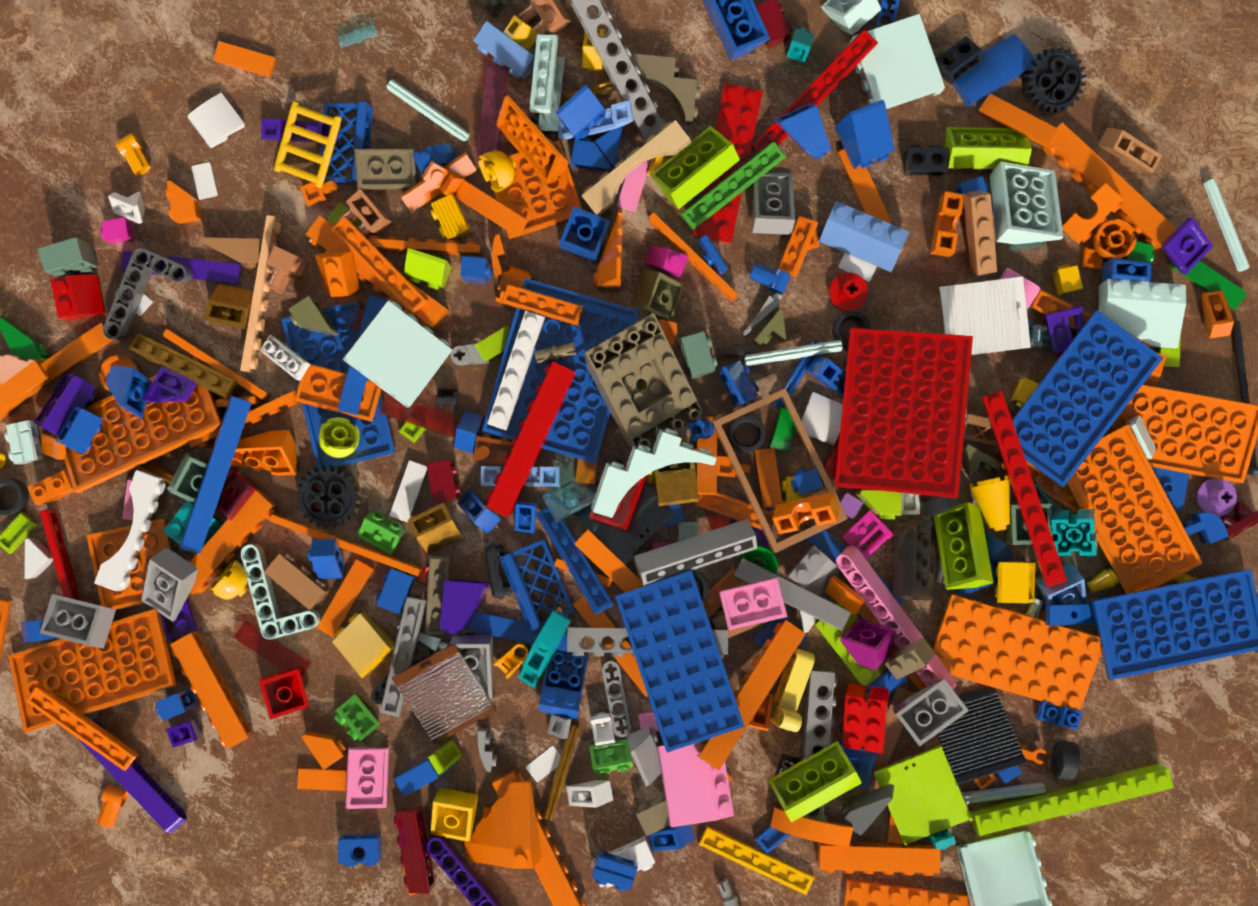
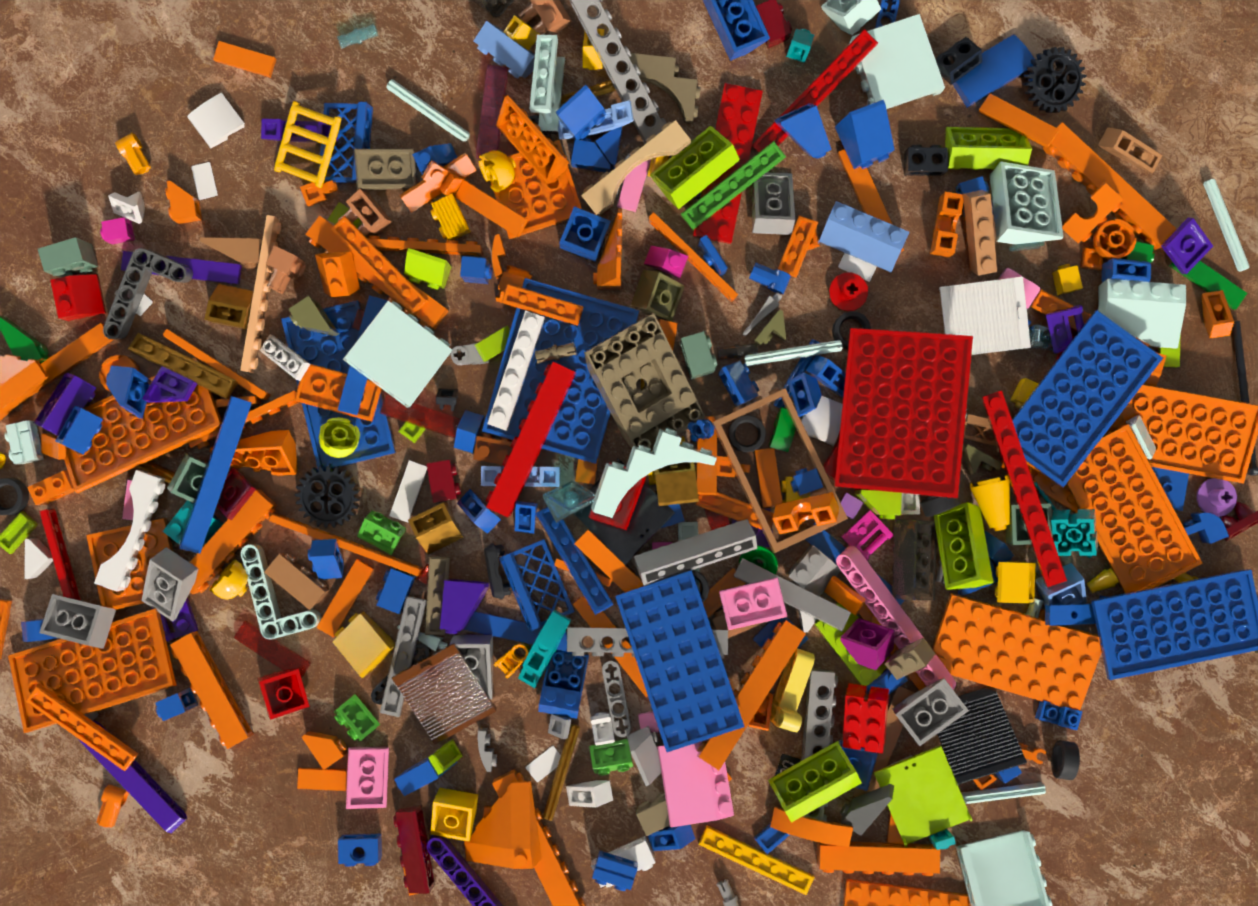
dark purple slope [166,718,203,748] -> none
lime brick [969,763,1174,836] -> none
none -> blue slope [788,373,822,417]

